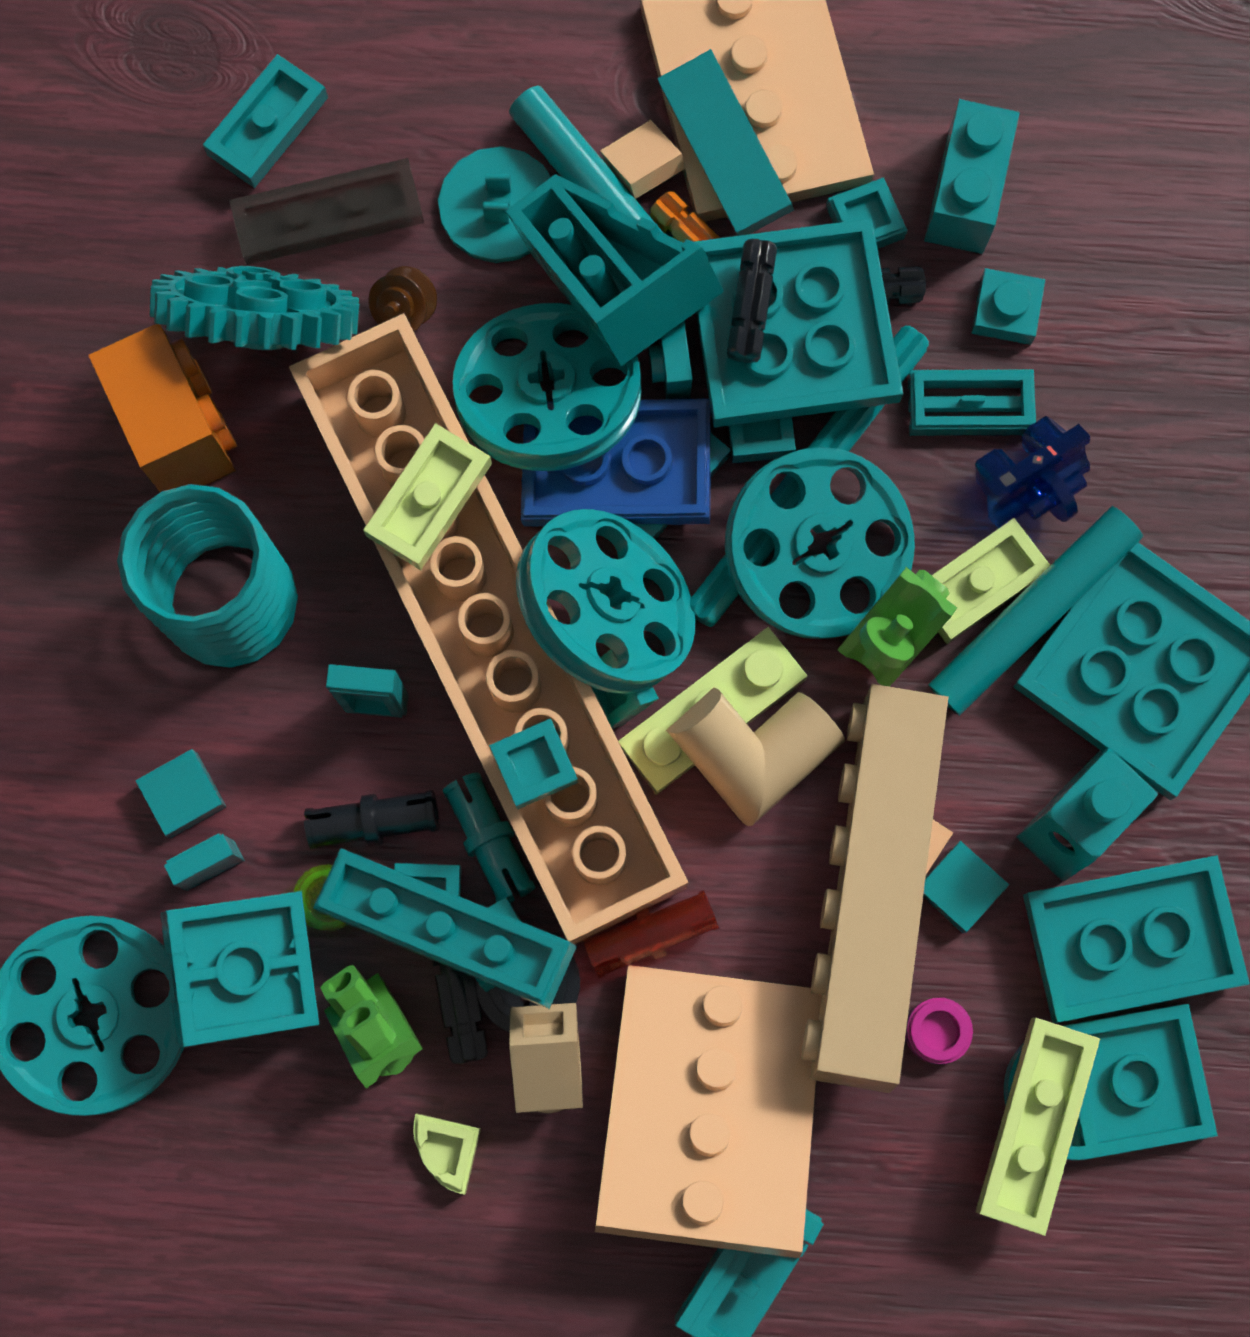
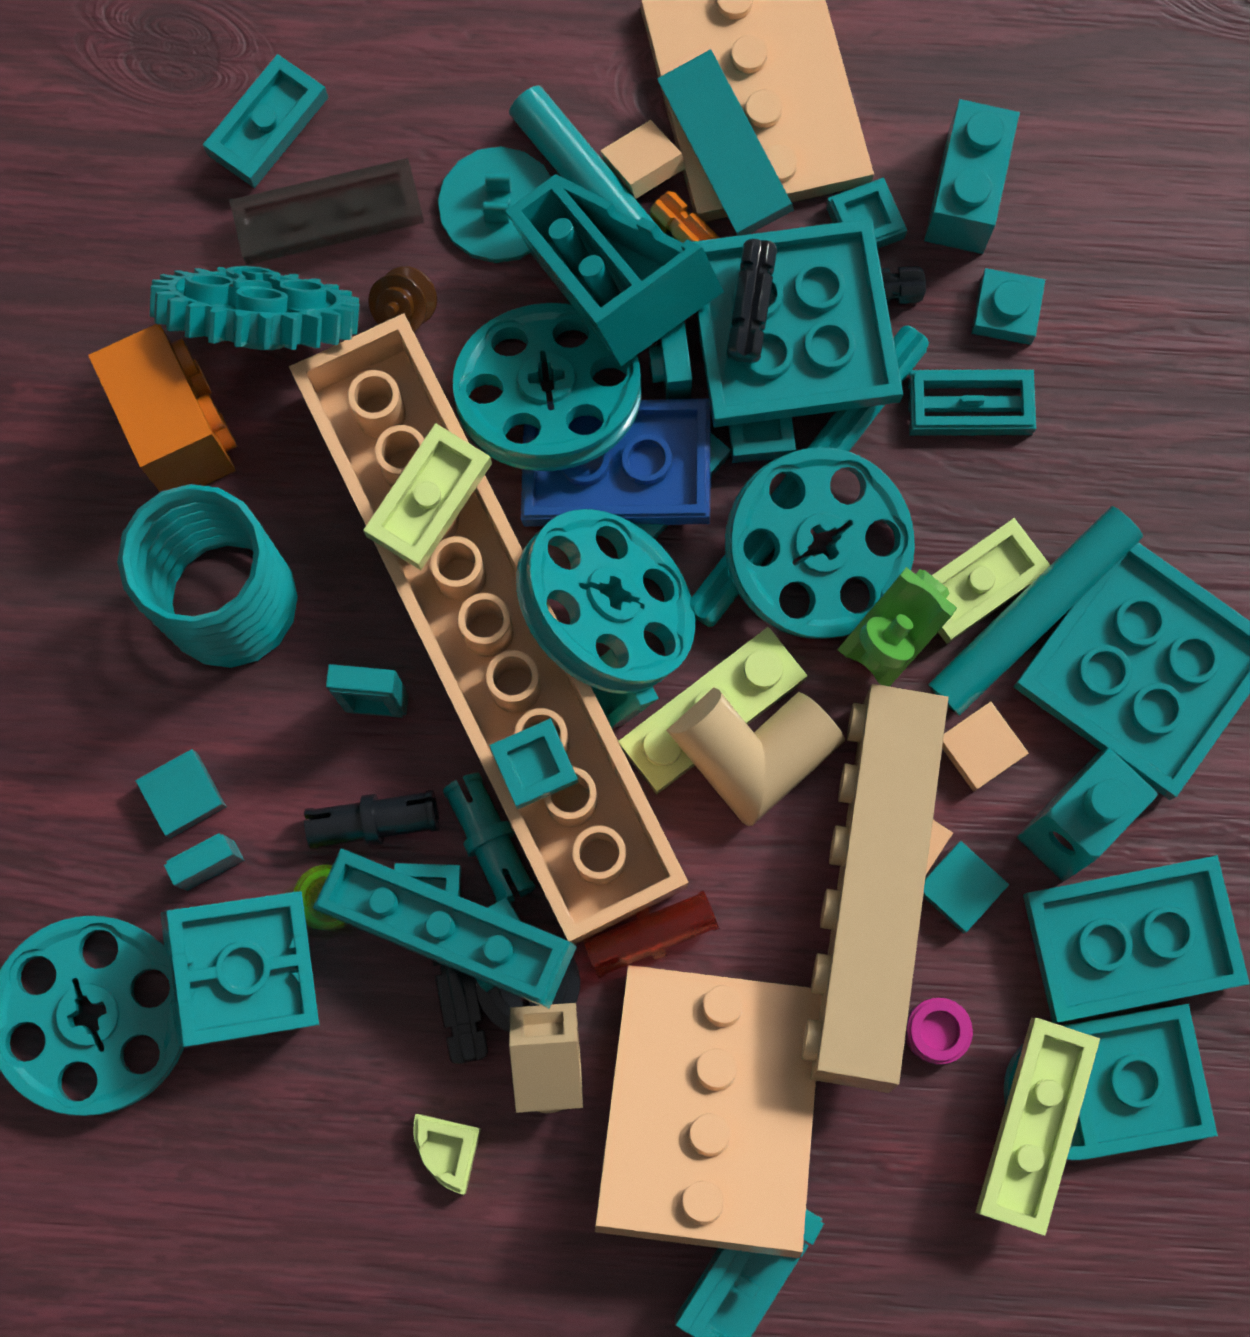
bright green hips [320,965,422,1088] -> none
clear blue hips [975,416,1090,529] -> none
none -> light nougat tile [942,702,1029,792]

